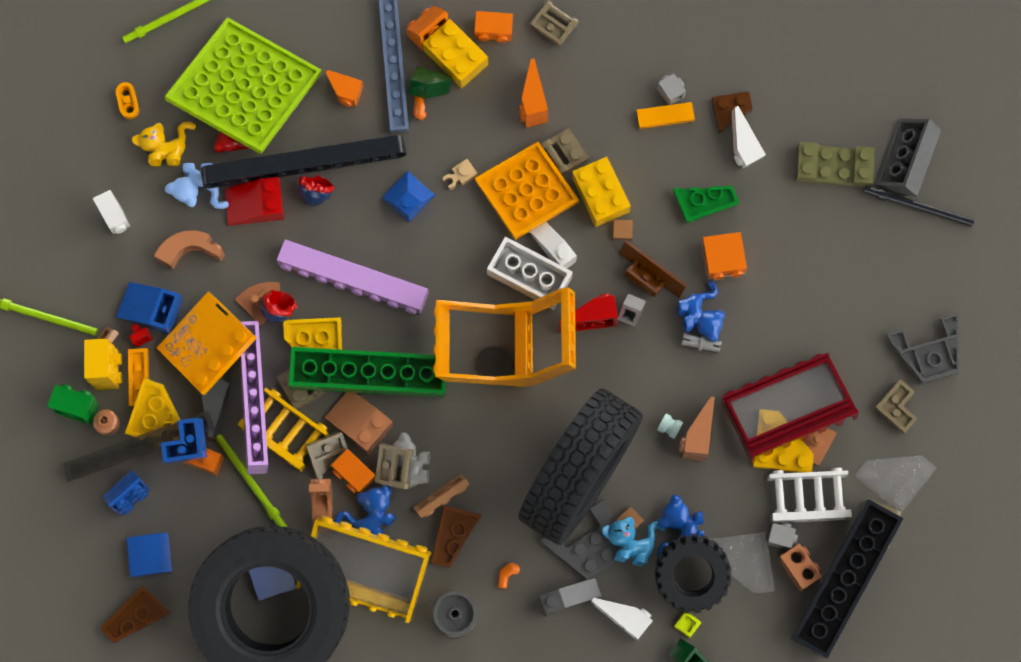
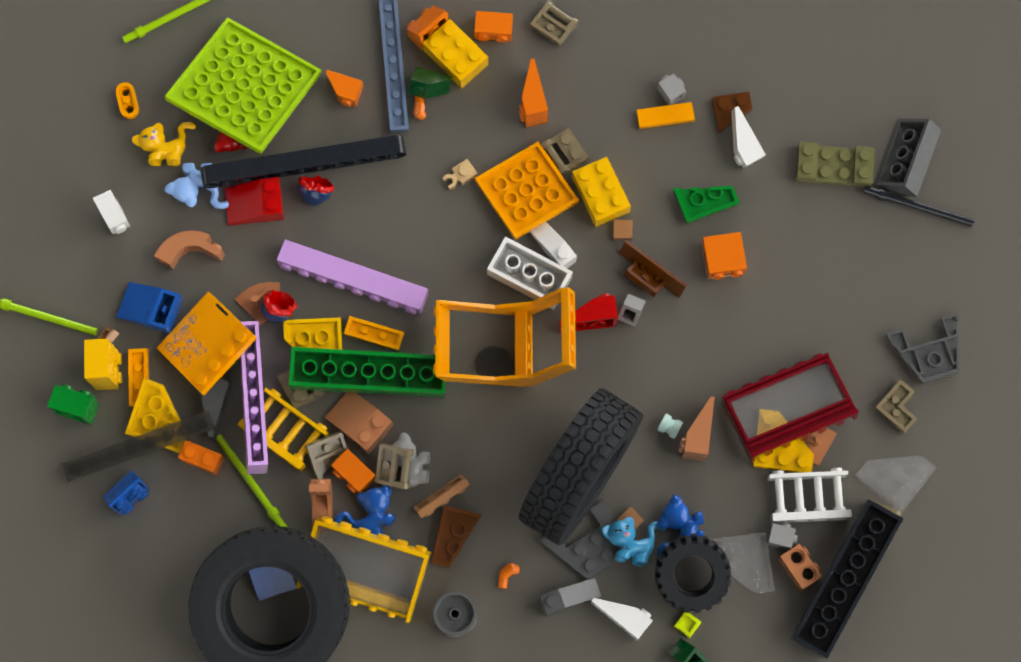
nougat head [93,409,120,436] -> none
reddish brown wing [100,586,171,643] -> none
blue slope [126,533,172,578] -> none
red tile [129,323,153,348] -> none
blue brick [161,418,207,464] -> none
blue slope [382,171,435,222] -> none
blue animal [676,281,725,342] -> none
light grey pin [681,333,721,353] -> none
none -> light orange plate [344,316,405,352]

